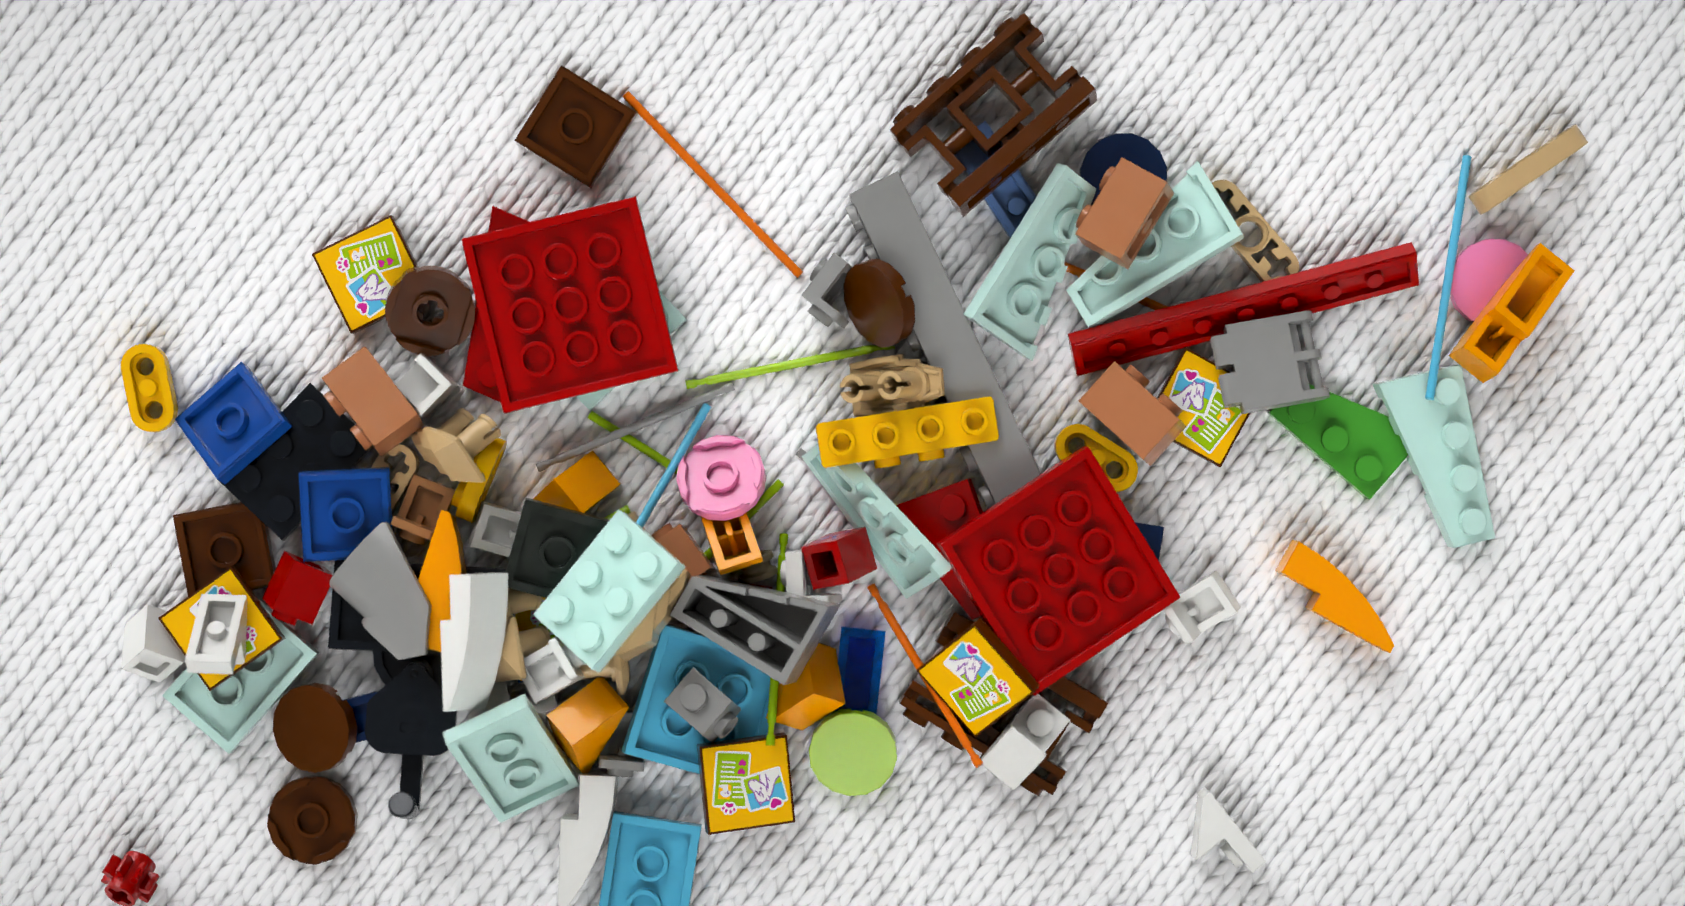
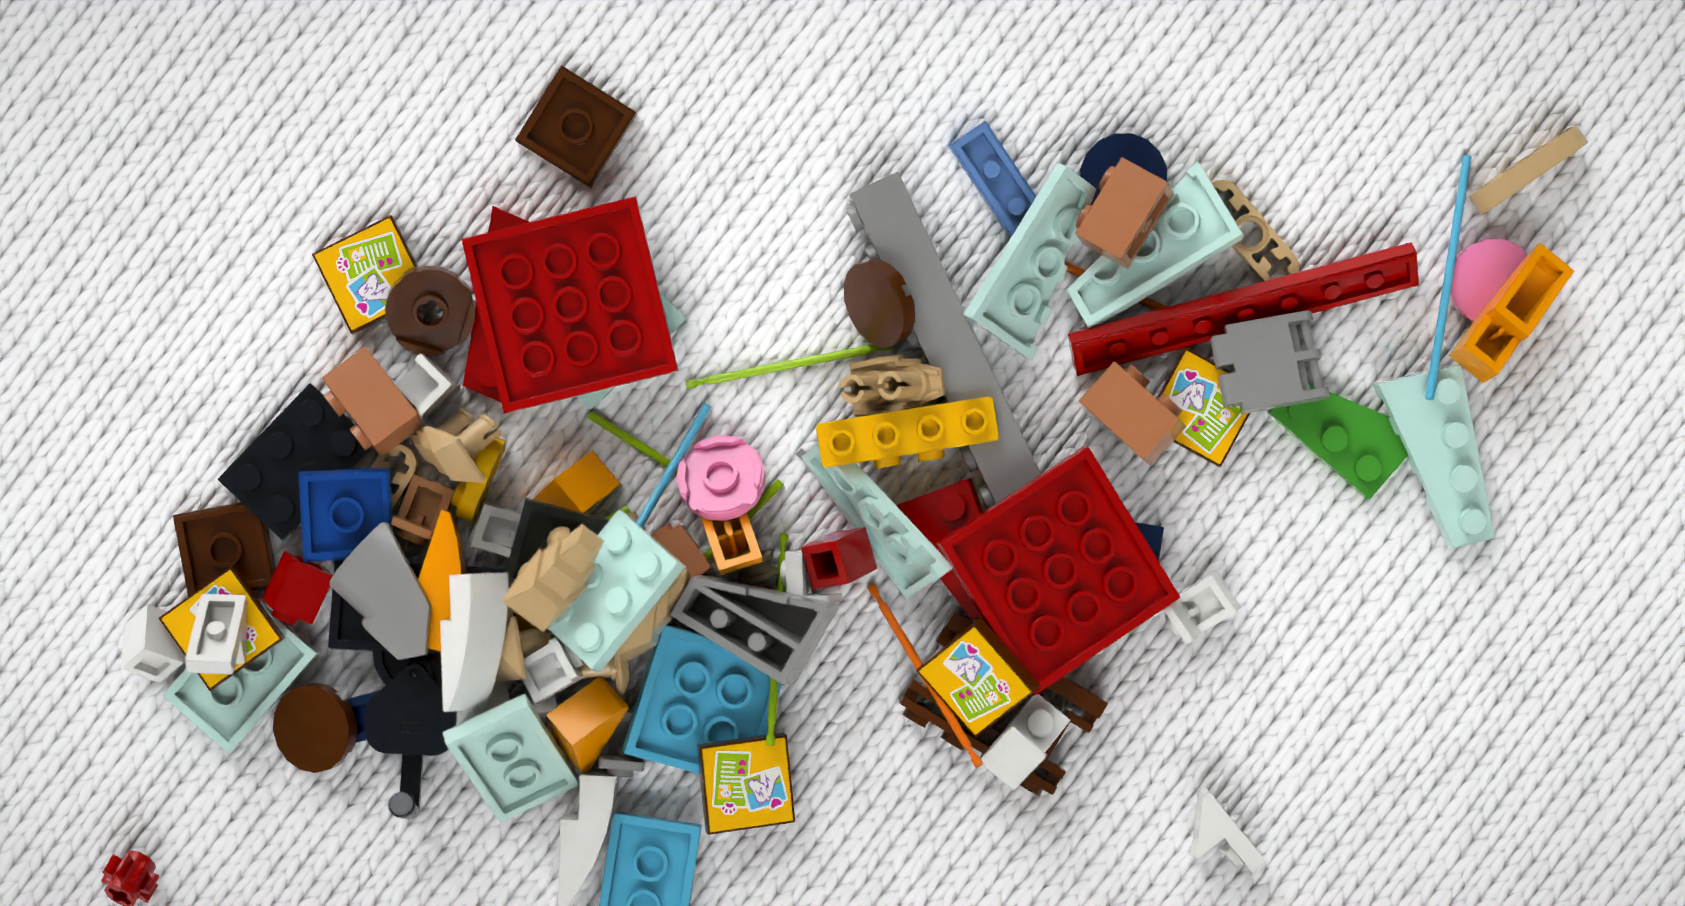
yellow plate [121,344,178,432] -> none
blue tile [175,362,293,484] -> none
reddish brown tile [267,775,358,865] -> none
light grey piece [536,382,735,472] -> none
orange axle [623,91,803,278] -> none
light grey bracket [664,667,741,743] -> none
light orange slope [766,643,846,731] -> none
light grey bracket [802,253,852,329] -> none
lime tile [809,708,897,796] -> none
clear blue plate [832,626,886,715] -> none
reddish brown fence [890,13,1097,217] -> none
yellow plate [1054,424,1138,492] -> none
light orange slope [1275,540,1395,653] -> none
none -> tan connector [501,524,604,632]

